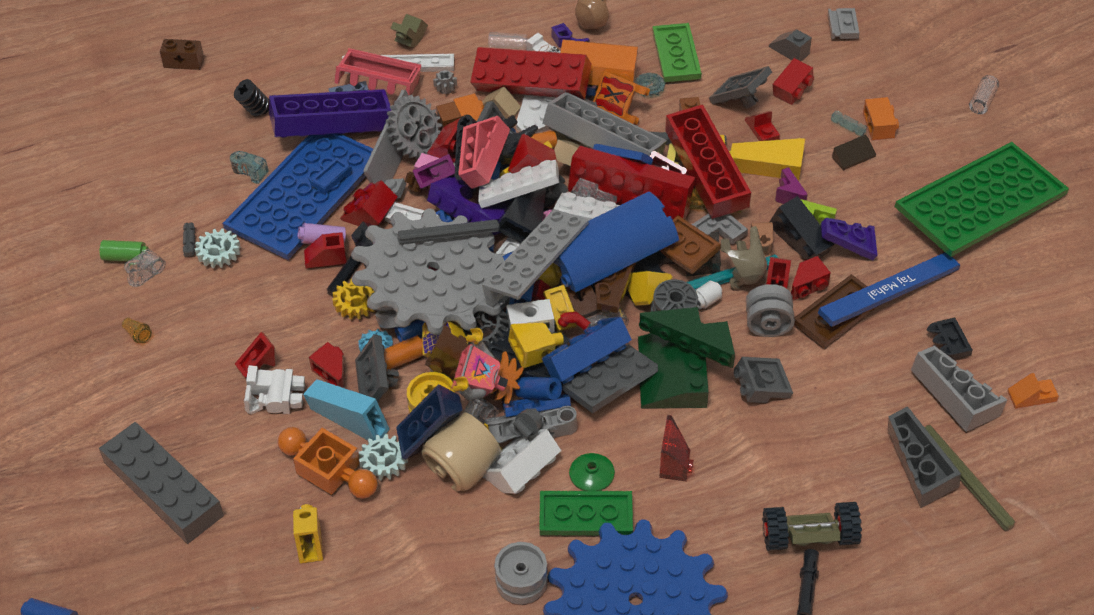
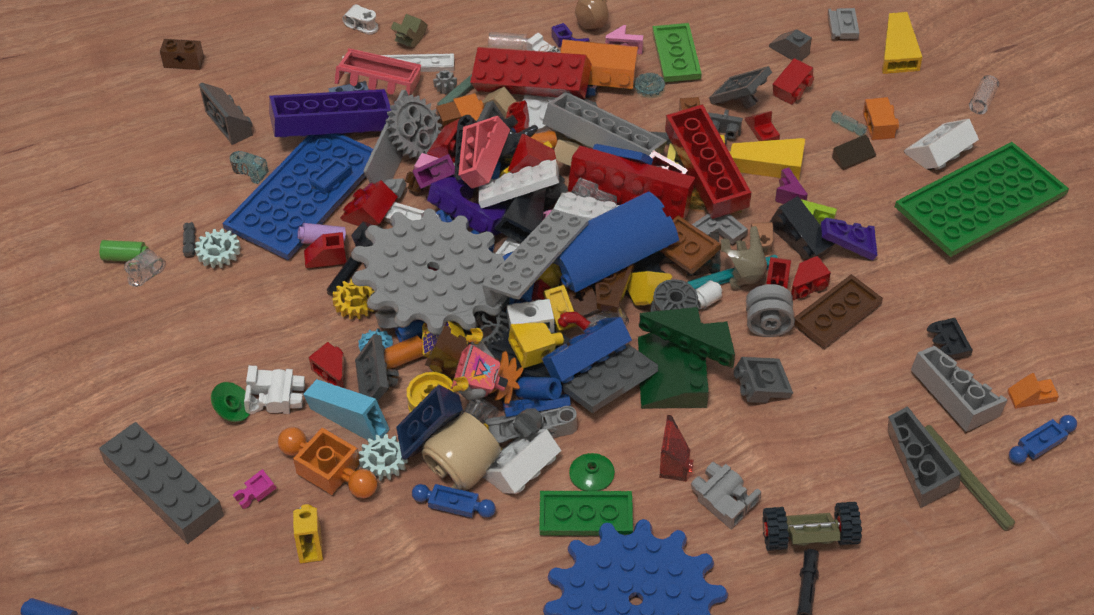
clear yellow cone [122,318,152,343] -> none
black piece [234,79,269,117] -> none
red slope [235,332,275,378] -> none
dark grey axle [397,220,499,243] -> none
light grey wheel [494,542,548,605] -> none
flag [593,71,650,125] -> none
blue tile [818,253,960,327] -> none
none -> dark grey slope [199,83,253,145]
none -> green dish [211,382,250,422]
none -> dark pink plate [233,469,277,509]
none -> white piece [342,4,378,35]
none -> blue plate [412,484,496,518]
none -> sand green axle [437,74,473,105]
none -> red slope [506,100,529,133]
none -> bright pink slope [605,25,643,54]
none -> light grey hips [691,462,761,530]
none -> dark grey hips [708,109,743,140]
none -> yellow slope [882,12,923,74]
none -> white slope [904,119,979,170]
none -> blue plate [1009,415,1077,464]

